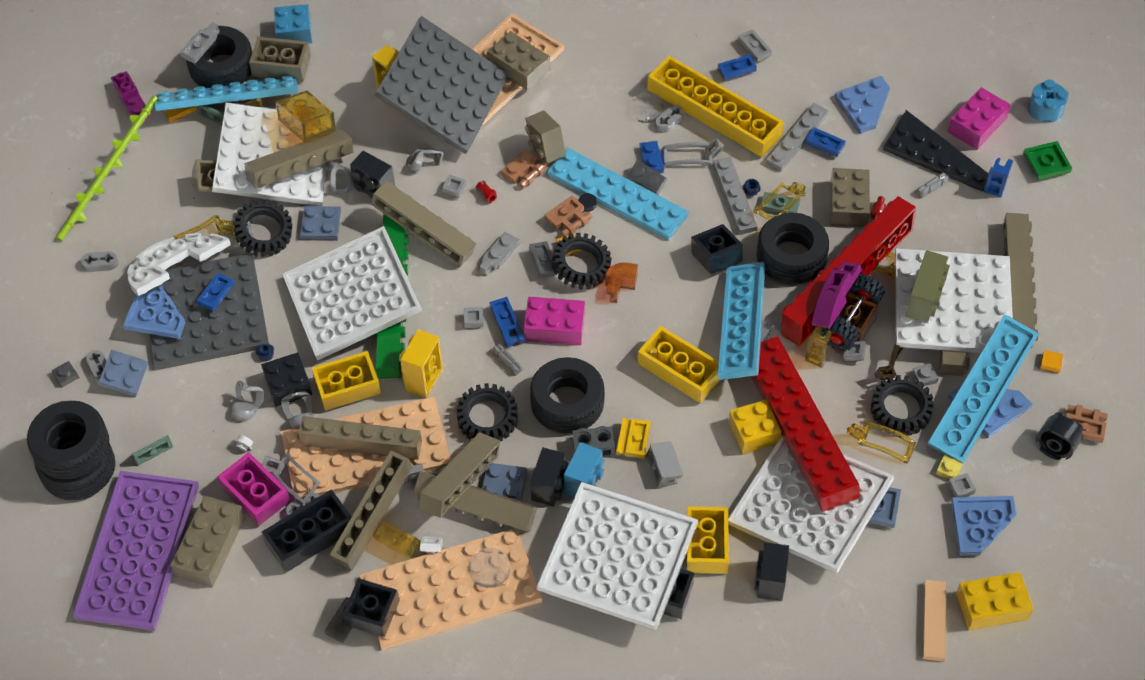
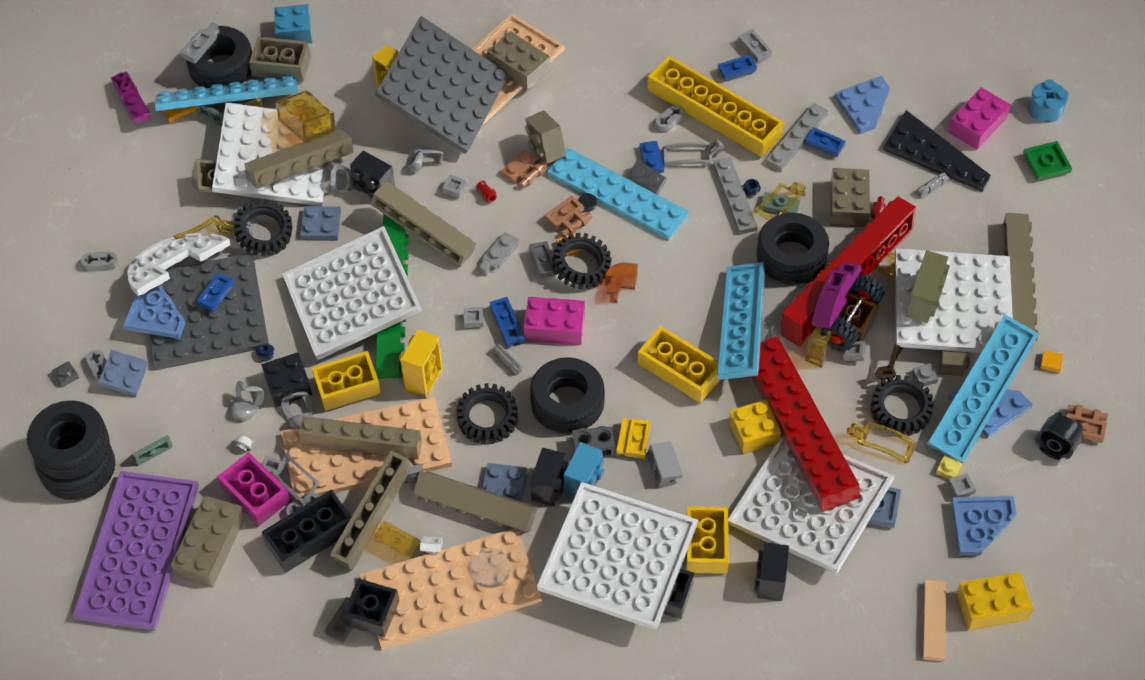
lime plant [56,95,158,242] -> none
dark tan brick [418,432,500,518] -> none
clear tile [629,93,664,123] -> none
black brick [691,224,743,274] -> none
blue hinge [984,158,1014,197] -> none

